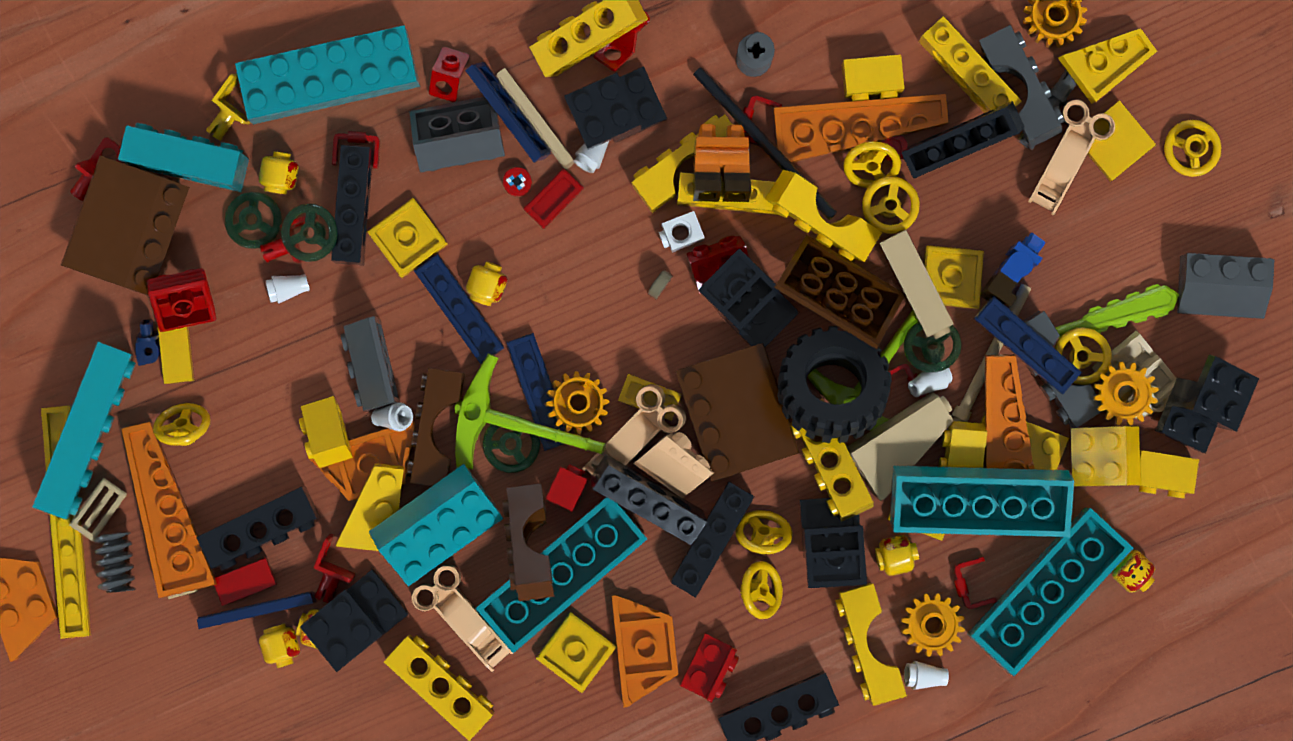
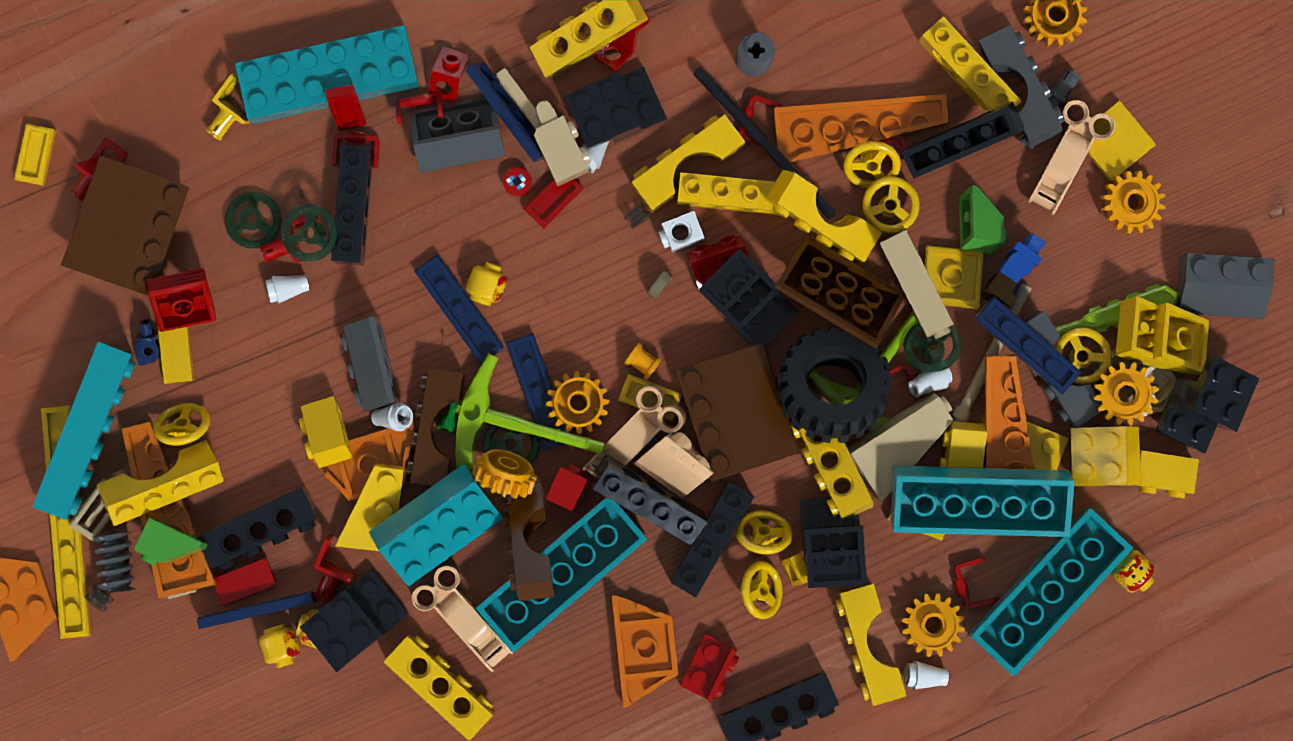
teal brick [118,123,249,192] -> none
yellow head [258,151,299,194] -> none
yellow tile [367,198,448,278] -> none
yellow tile [536,612,617,693] -> none
hips [693,124,752,202] -> none
yellow brick [841,55,904,101] -> none
yellow head [875,535,919,576] -> none
yellow wing [1058,28,1157,104] -> none
yellow piece [1164,120,1221,177] -> none
none -> yellow tile [14,124,56,186]
none -> clear smoke bush [84,584,114,612]
none -> yellow arch [96,440,224,526]
none -> bright green slope [134,518,208,566]
none -> red tile [325,84,367,131]
none -> red piece [395,92,443,124]
none -> green hand [437,403,458,435]
none -> light orange gear [472,450,537,498]
none -> tan hinge [534,100,591,187]
none -> clear smoke bush [624,202,653,229]
none -> light orange bush [624,343,662,380]
none -> yellow plate [781,553,807,587]
none -> bright green slope [959,185,1007,254]
none -> light orange gear [1101,171,1166,234]
none -> yellow slope [1116,296,1209,375]

